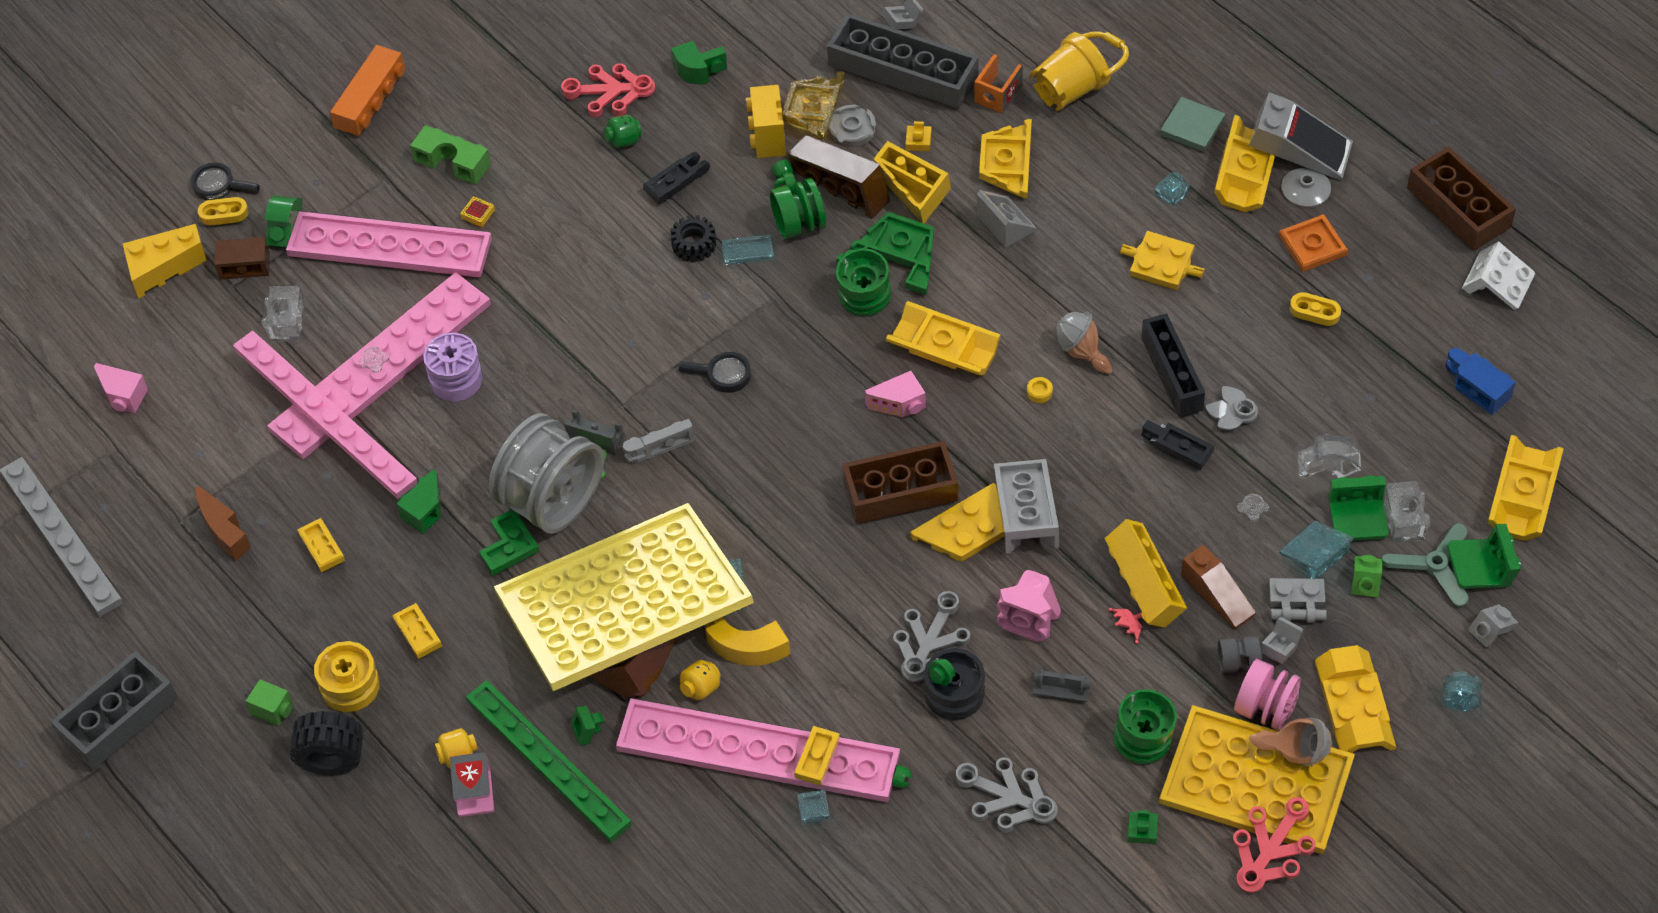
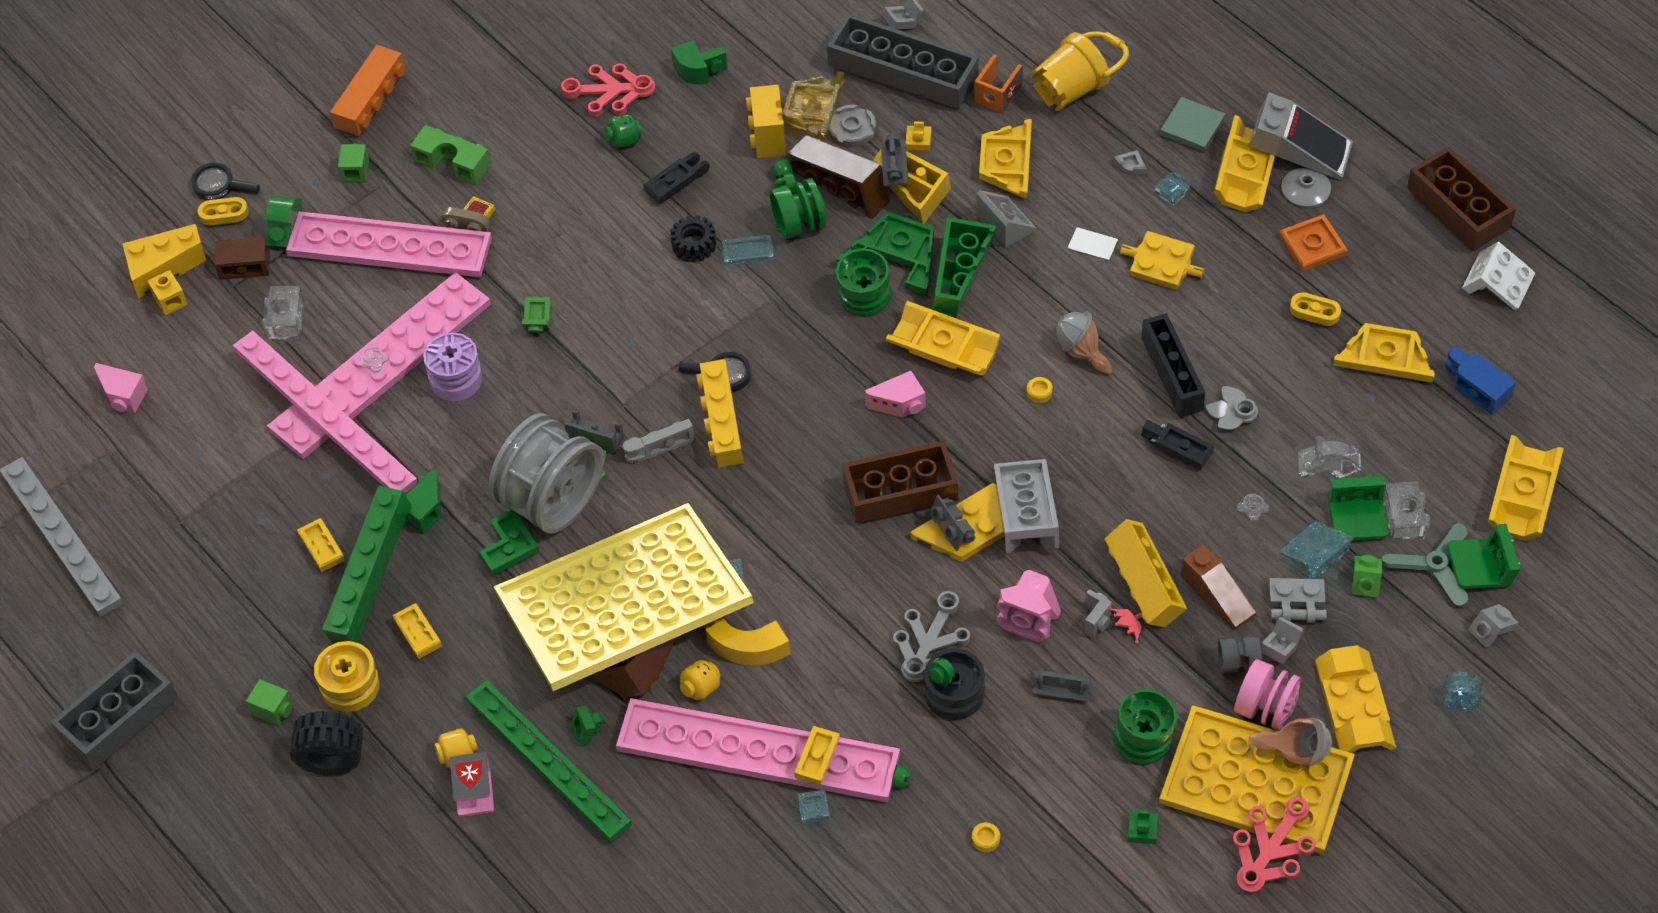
dark orange slope [194,485,251,562] -> none
light grey plant [956,757,1058,833] -> none
none -> yellow brick [147,270,188,316]
none -> green brick [322,485,411,643]
none -> bright green brick [338,144,369,182]
none -> dark tan plate [440,207,490,232]
none -> bright green bracket [522,297,552,333]
none -> yellow brick [696,359,744,468]
none -> dark grey hinge [881,134,909,186]
none -> dark grey hinge [930,495,975,551]
none -> green wedge [932,217,996,318]
none -> yellow tile [972,822,1000,852]
none -> white sticker [1068,227,1118,260]
none -> light grey bracket [1084,590,1112,639]
none -> light grey tile [1114,150,1146,175]
none -> yellow wing [1333,323,1435,383]

